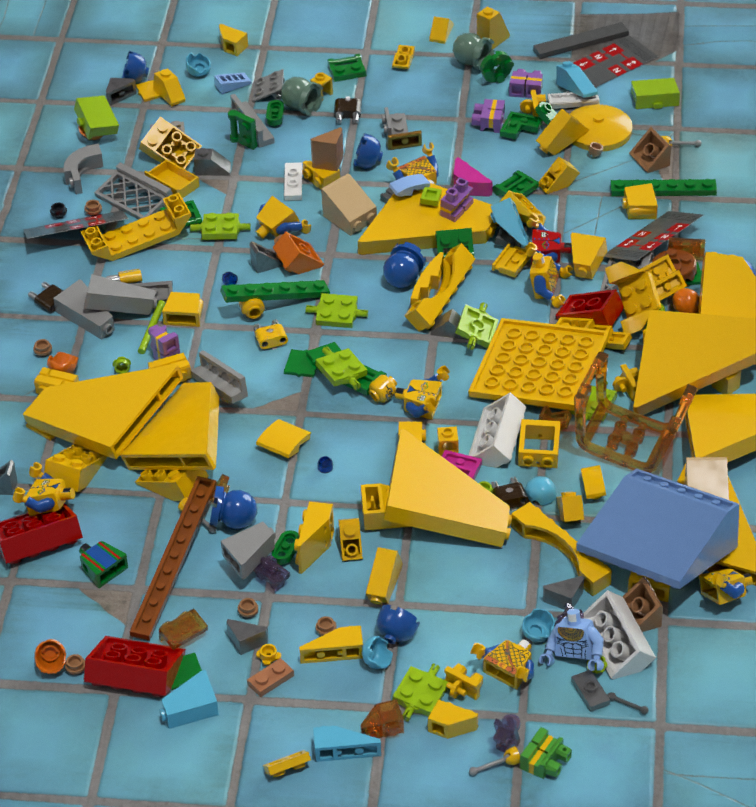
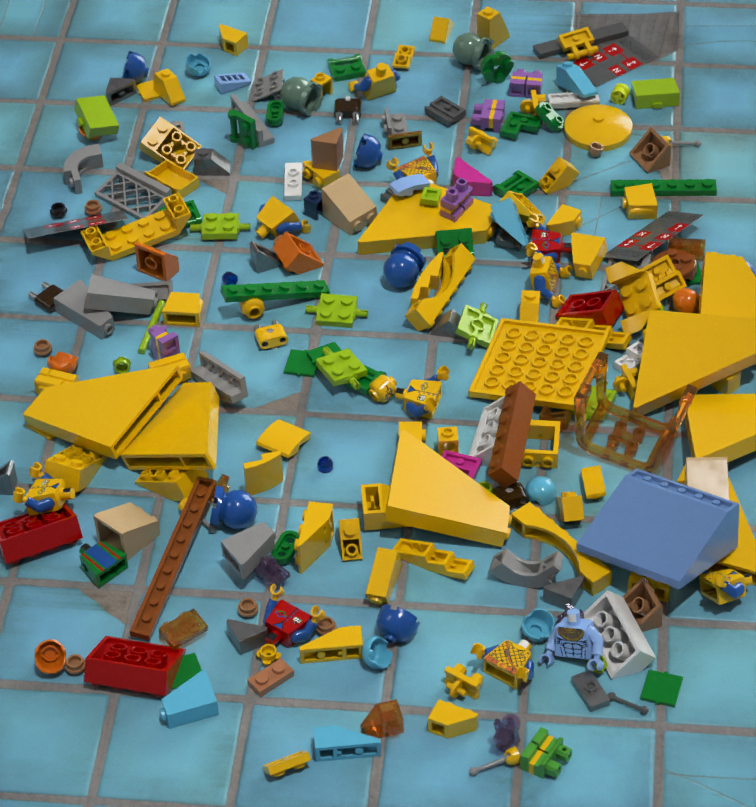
yellow piece [106,269,142,283] -> none
lime plate [392,663,448,722] -> none
yellow plate [492,244,531,278] -> none
yellow slope [536,108,589,156] -> none
none -> tan slope [94,502,160,561]
none -> orange slope [134,242,179,281]
none -> yellow slope [243,451,283,495]
none -> torso [263,584,326,647]
none -> dark blue window [303,190,323,221]
none -> yellow torso [348,63,400,101]
none -> yellow slope [392,538,475,580]
none -> dark grey plate [424,96,466,126]
none -> yellow hips [465,127,498,155]
none -> dark orange brick [488,381,536,488]
none -> light grey arch [489,548,564,588]
none -> yellow slope [519,290,540,322]
none -> yellow slope [546,204,583,236]
none -> yellow plate [557,27,599,61]
none -> neon yellow wheel [610,83,630,105]
none -> white slope [613,341,644,373]
none -> green piece [640,669,683,708]

